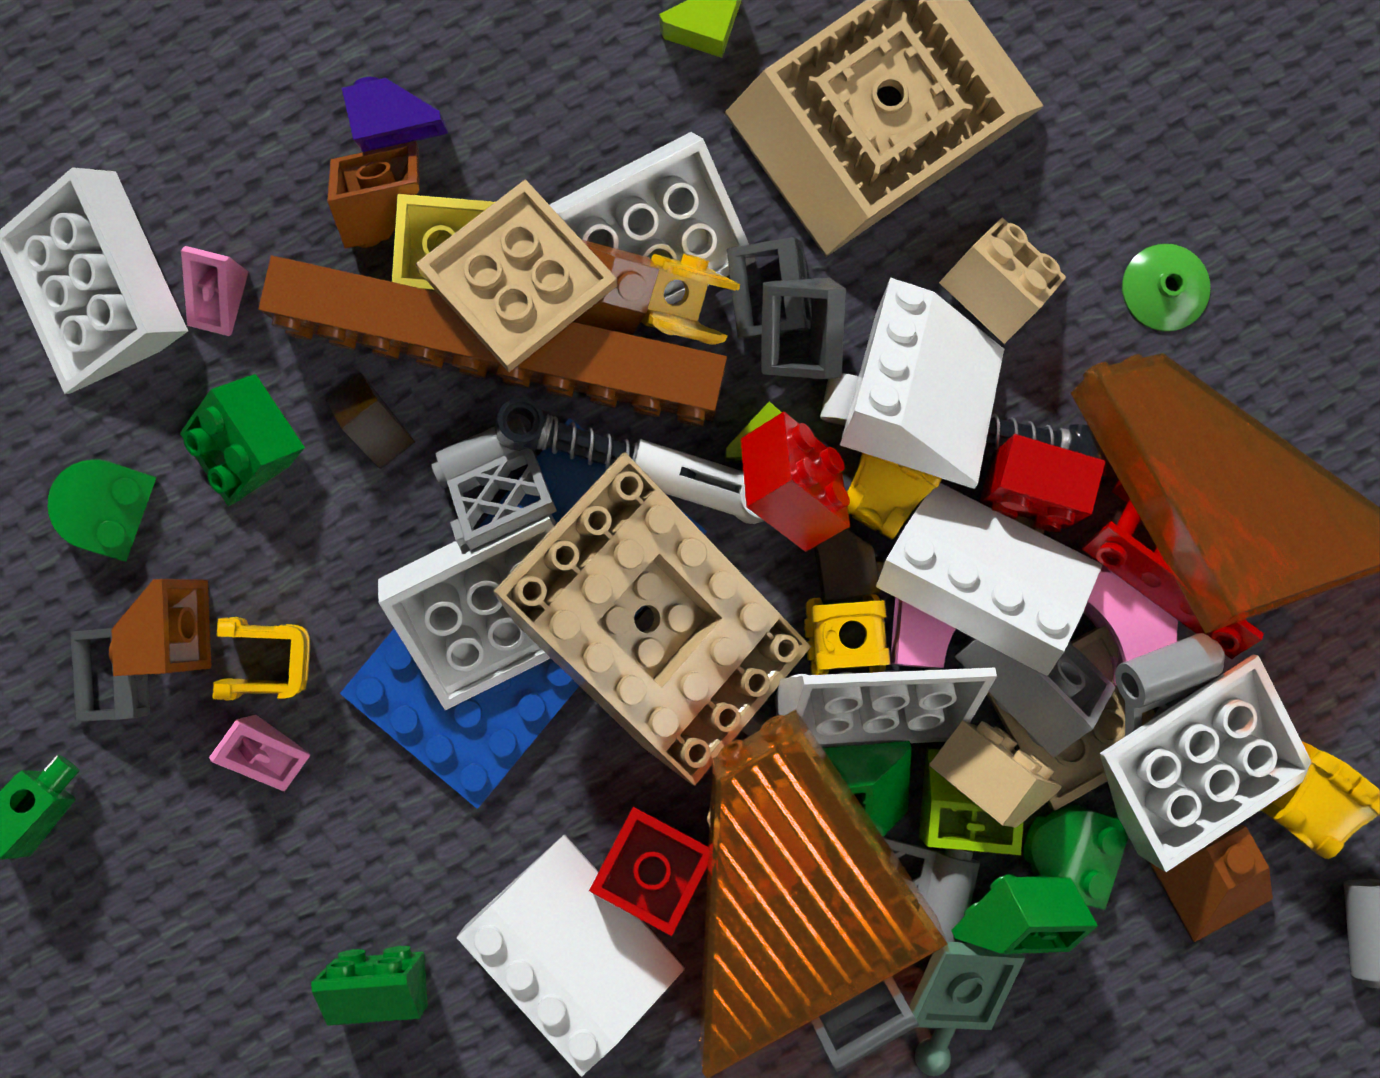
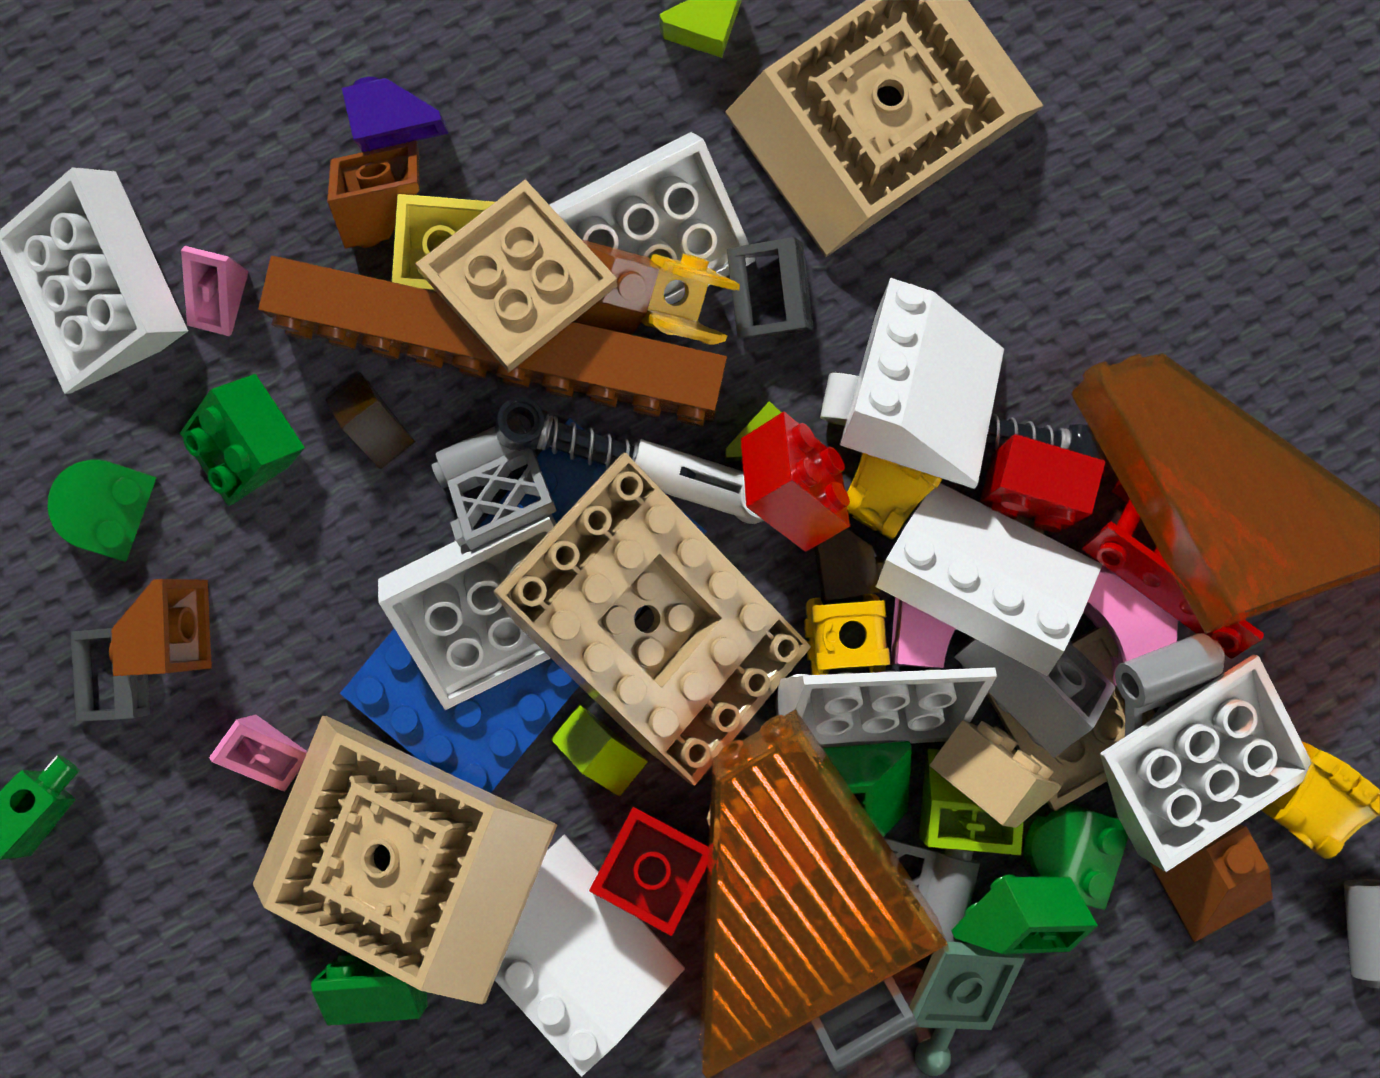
yellow piece [213,617,310,701] -> none
dark grey tile [761,277,846,379] -> none
tan slope [939,217,1066,344] -> none
bright green dish [1122,244,1211,331] -> none
none -> tan slope [253,716,557,1004]
none -> lime slope [551,704,648,796]

